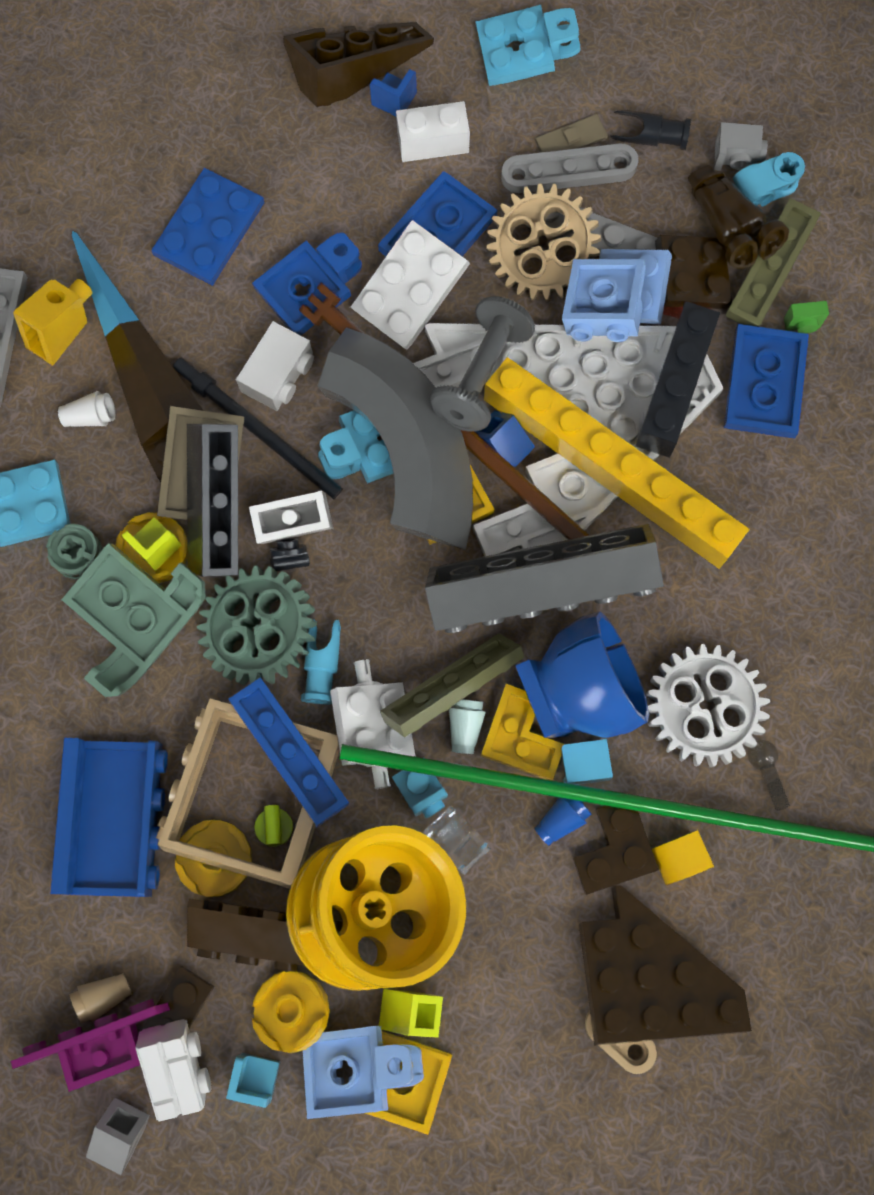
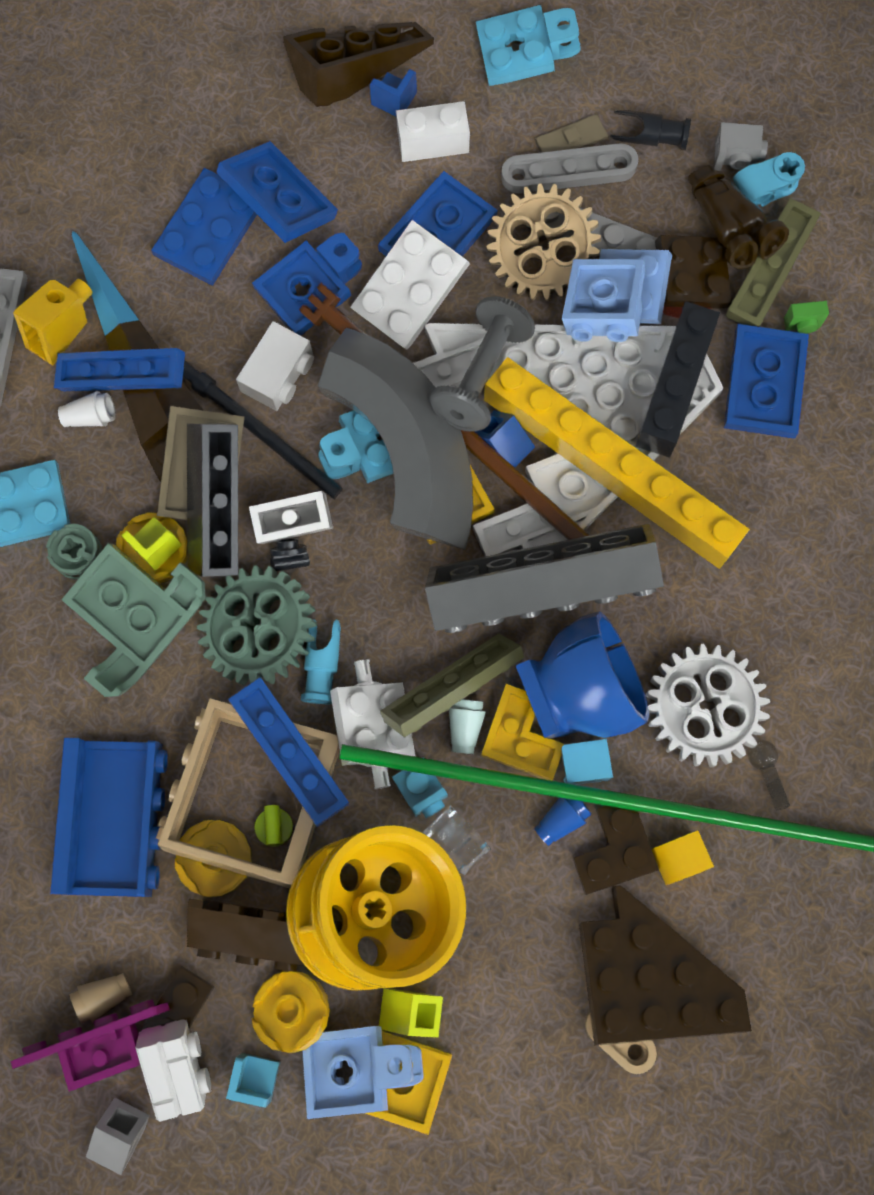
none -> blue plate [54,348,185,392]
none -> blue plate [216,141,338,243]

